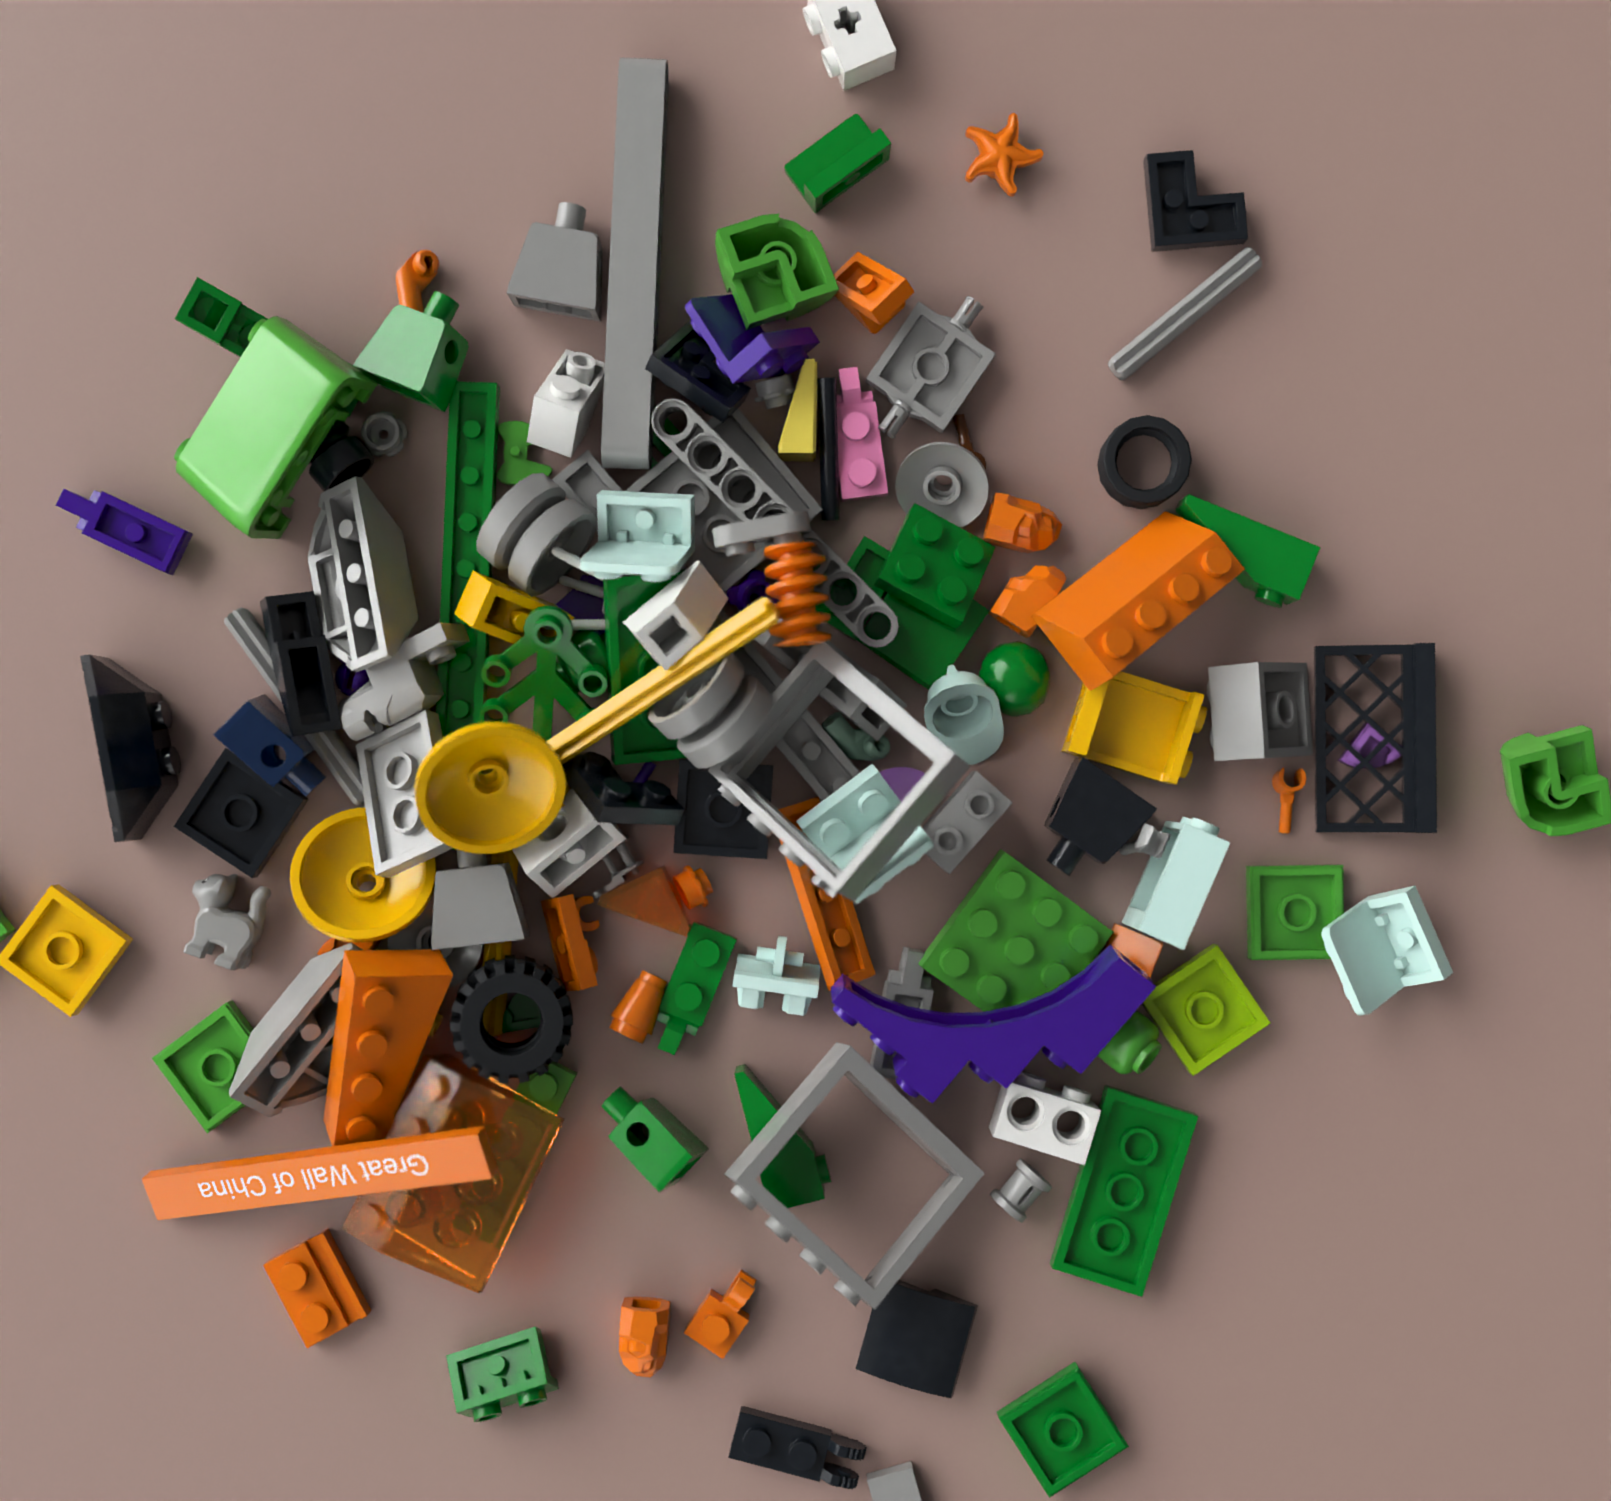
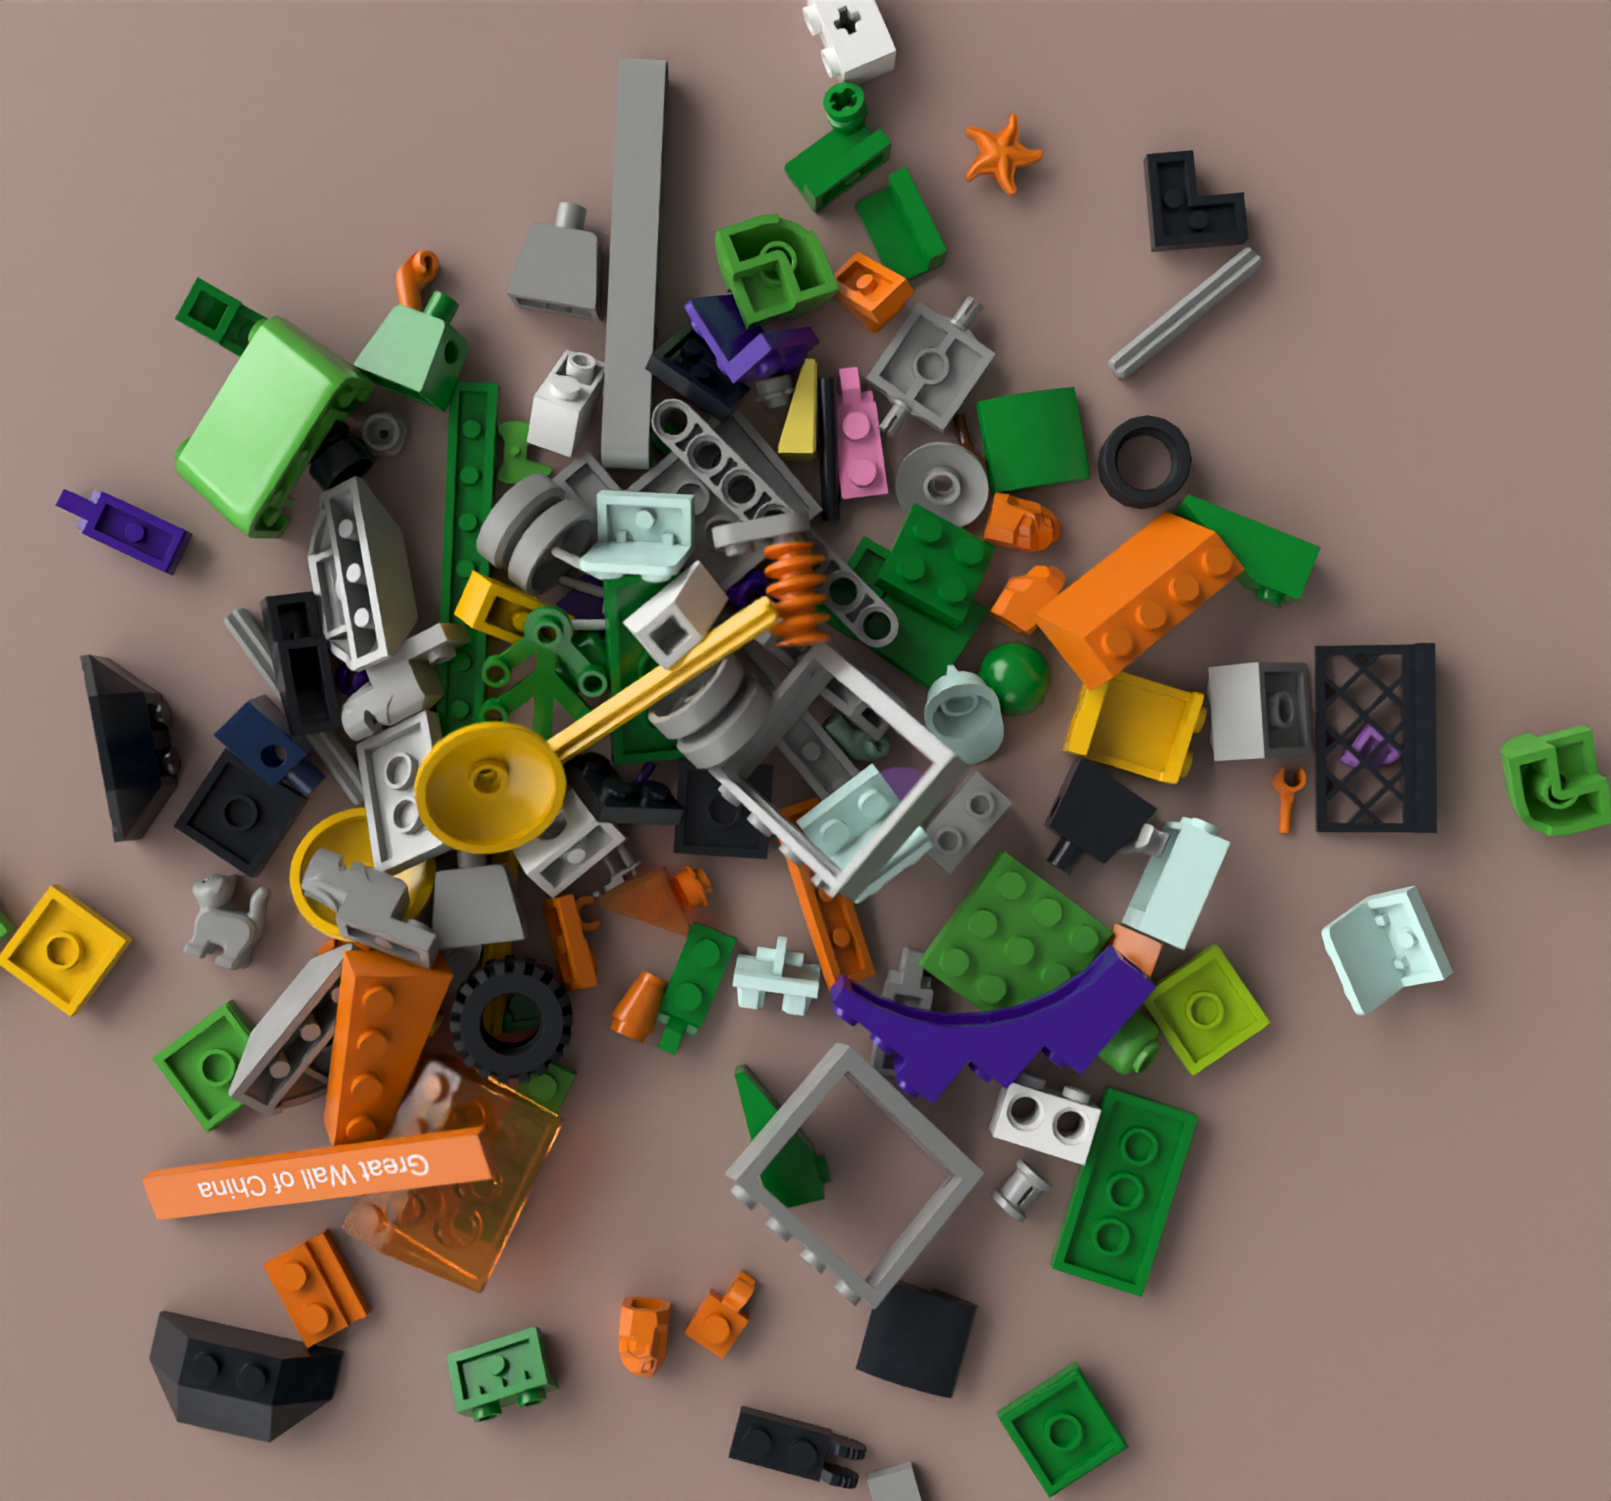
green torso [601,1086,709,1193] -> none
bright green tile [1246,864,1344,960] -> none
none -> black wedge [149,1310,344,1443]
none -> light grey plate [301,848,439,970]
none -> green bush [823,82,868,132]
none -> green panel [855,167,947,282]
none -> green slope [976,387,1090,495]

